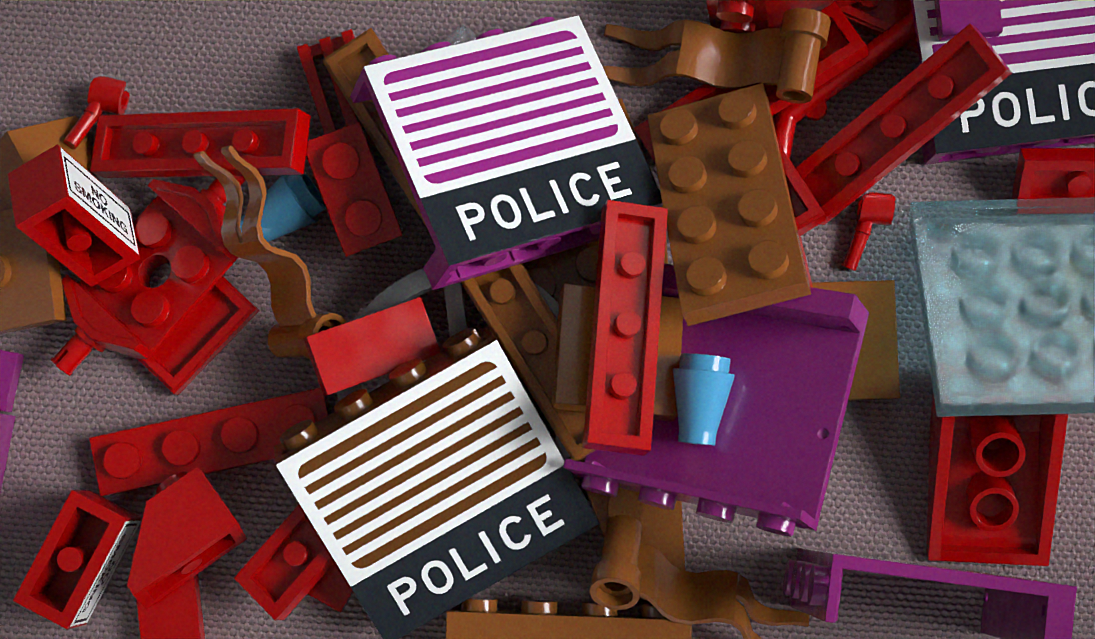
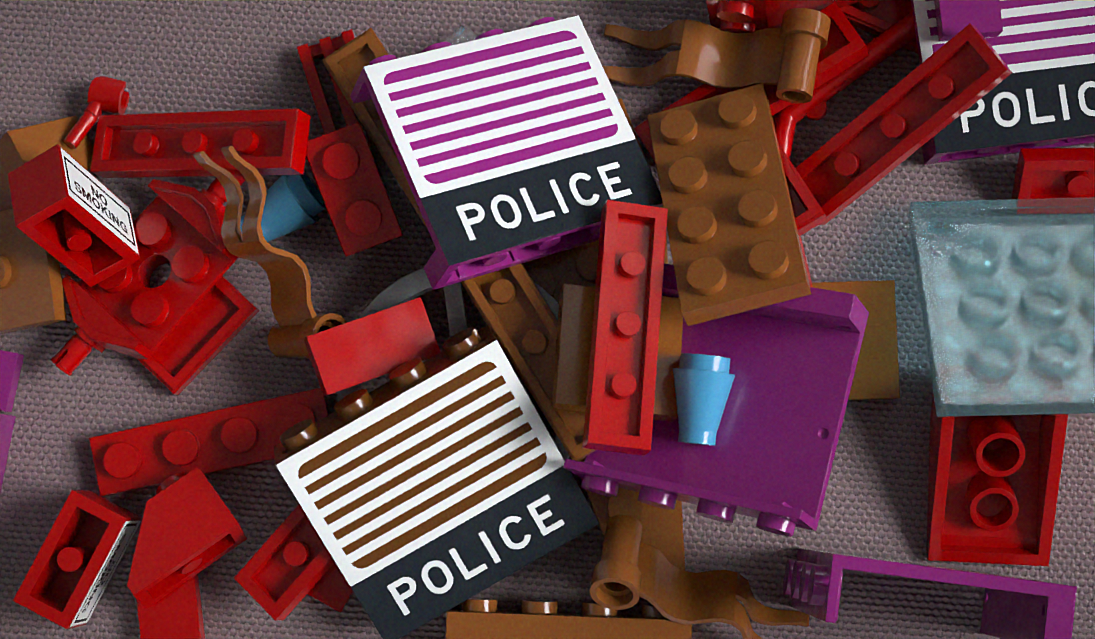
red hand [842,192,895,271] -> none

